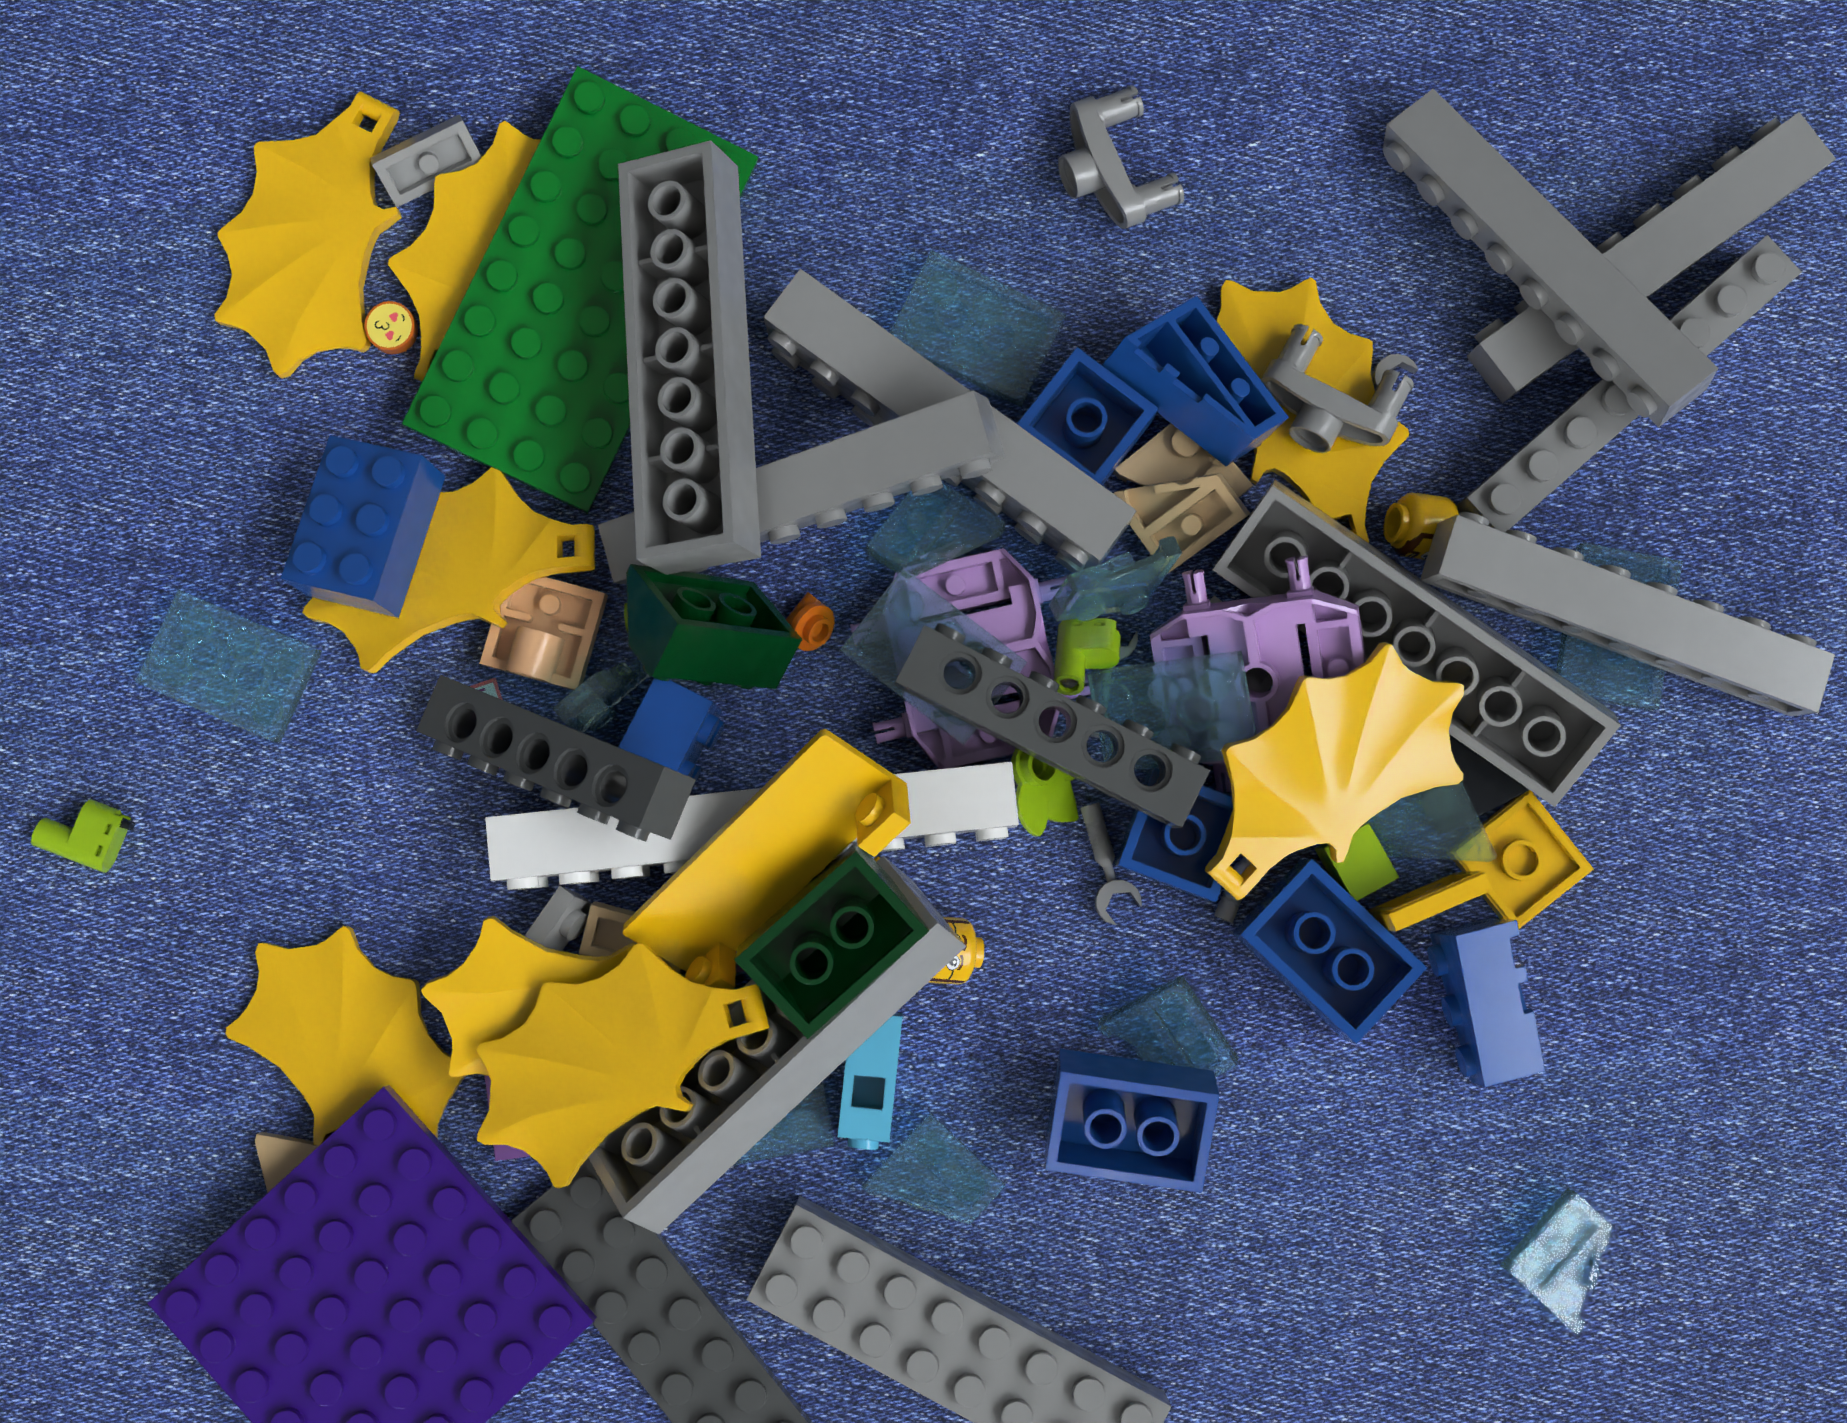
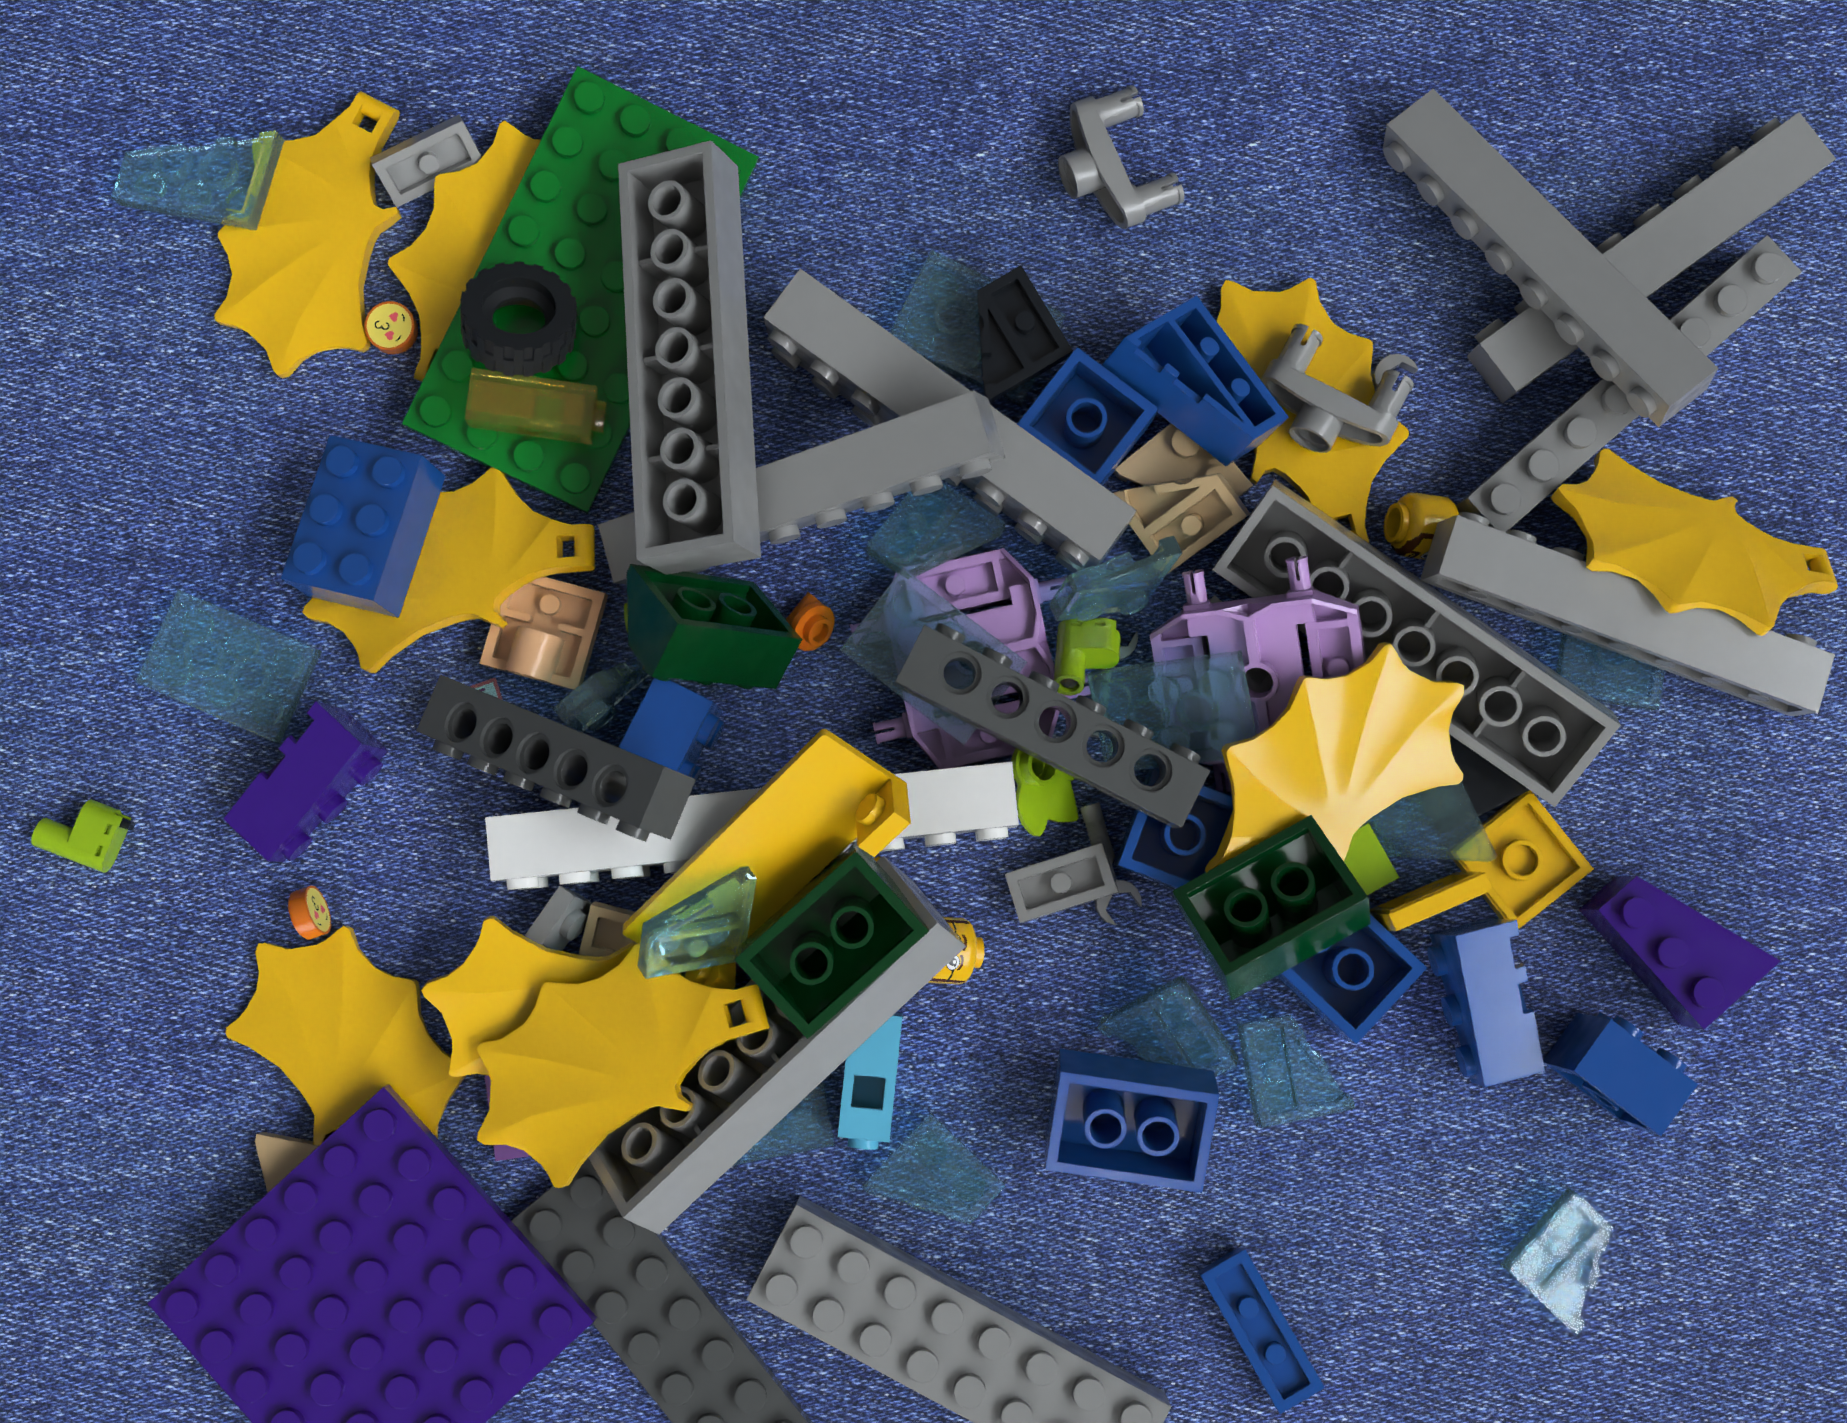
none -> clear light blue wing [111,130,284,230]
none -> dark purple wedge [223,701,389,862]
none -> orange tile [288,885,331,940]
none -> black tyre [460,262,577,377]
none -> clear yellow brick [465,368,607,445]
none -> clear light blue wing [638,866,757,979]
none -> black wing [977,265,1073,403]
none -> light grey plate [1005,843,1119,923]
none -> dark green slope [1172,815,1371,1000]
none -> blue plate [1198,1246,1325,1414]
none -> clear light blue wing [1237,1014,1355,1128]
none -> blue brick [1543,1012,1698,1136]
none -> yellow animal [1550,449,1838,636]
none -> dark purple wedge [1579,876,1781,1030]

